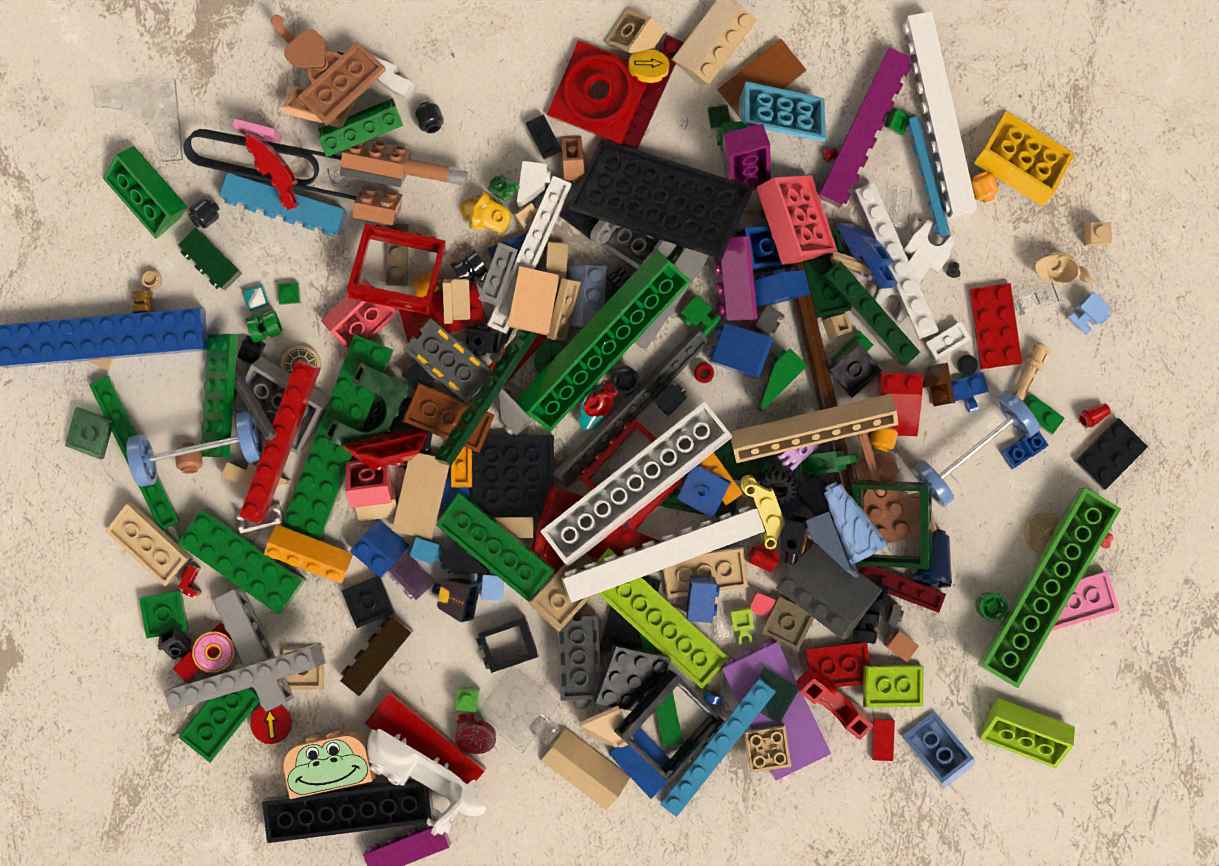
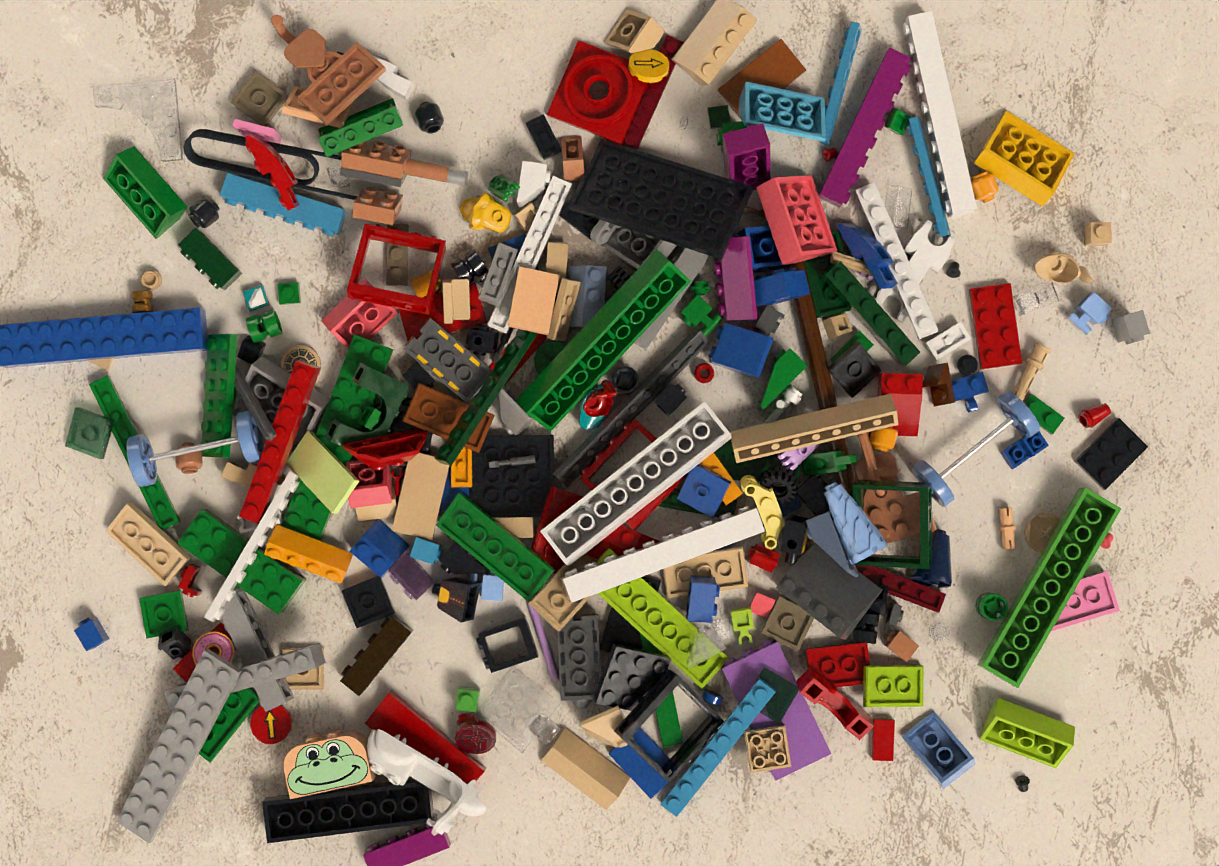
none -> blue brick [74,617,110,651]
none -> light grey plate [116,649,242,843]
none -> white plate [204,471,299,622]
none -> dark tan plate [231,71,289,127]
none -> yellowish green tile [286,431,359,514]
none -> green plate [357,405,382,430]
none -> red hand [391,469,405,496]
none -> dark grey piece [489,455,536,468]
none -> lavender bar [527,603,560,681]
none -> clear slope [686,624,726,668]
none -> green plate [690,281,711,296]
none -> white piece [764,384,803,423]
none -> dark azure plate [820,21,862,145]
none -> light nougat pin [999,507,1016,549]
none -> black piece [1015,776,1030,792]
none -> light grey brick [1111,310,1150,345]

